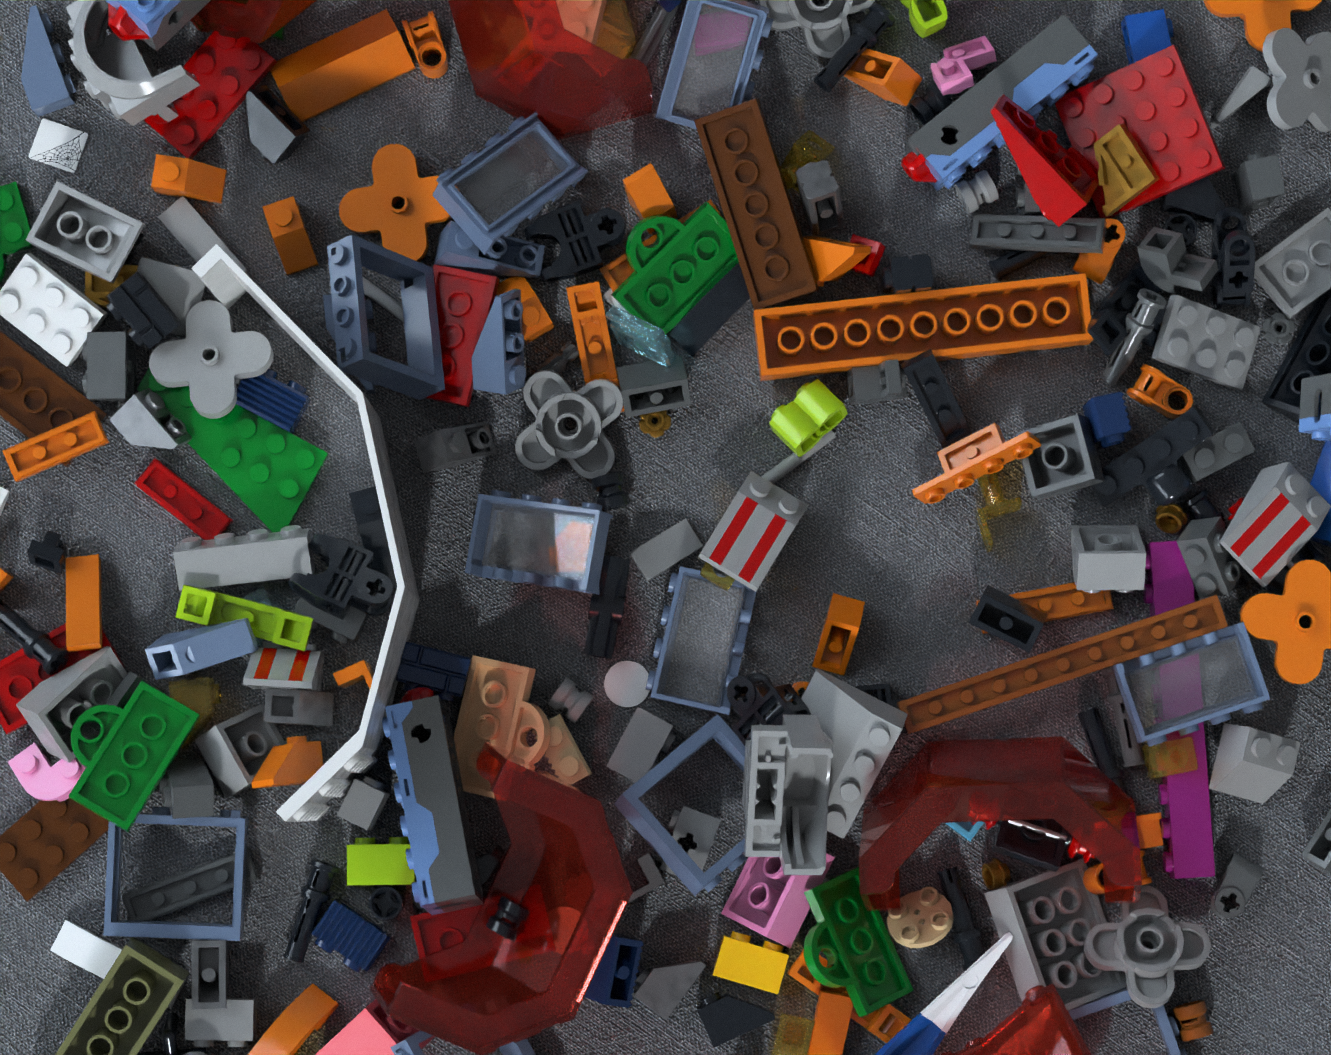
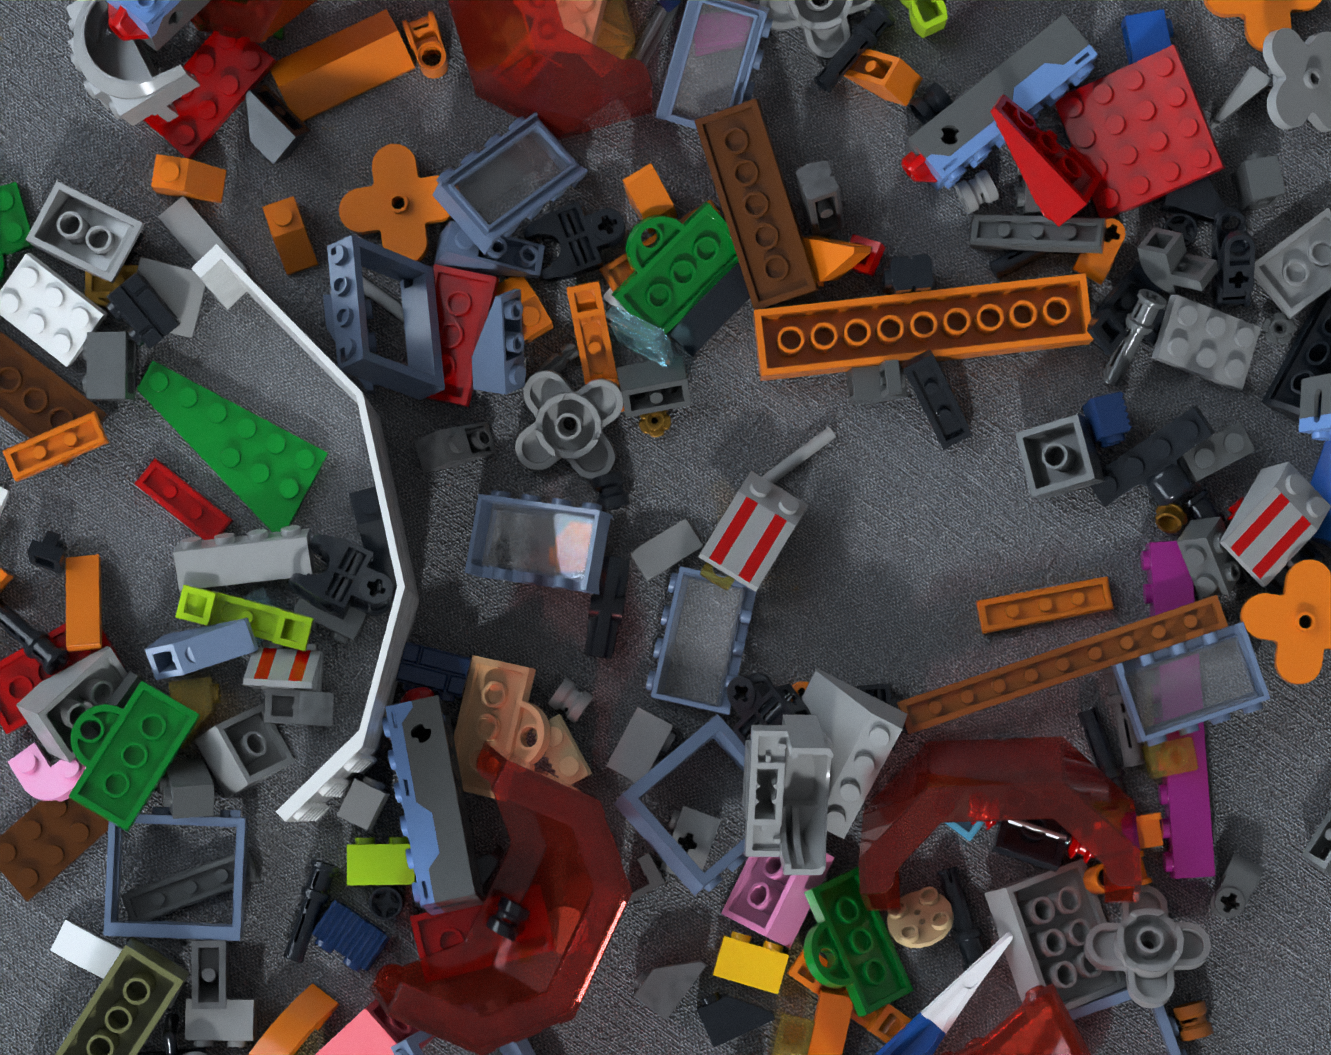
sand blue slope [21,5,77,117] -> none
white sticker [29,118,88,173] -> none
flat silver slope [109,388,192,449] -> none
light grey plant [149,300,274,419] -> none
dark blue brick [236,369,311,434] -> none
orange slope [251,736,323,789] -> none
orange panel [333,660,374,690] -> none
dark blue brick [585,931,644,1008] -> none
white sticker [604,661,650,707] -> none
lime brick [769,379,848,457] -> none
clear yellow bracket [780,130,835,192] -> none
orange slope [812,593,865,676] -> none
orange bracket [912,422,1041,504] -> none
bright pink plate [931,36,997,96] -> none
black brick [969,585,1048,653] -> none
clear yellow bracket [976,473,1022,552] -> none
pearl gold plate [982,858,1011,890] -> none
light grey slope [1071,525,1146,593] -> none
pearl gold wing [1094,124,1160,216] -> none
orange piece [1126,364,1193,419] -> none
light grey slope [1209,723,1301,804] -> none

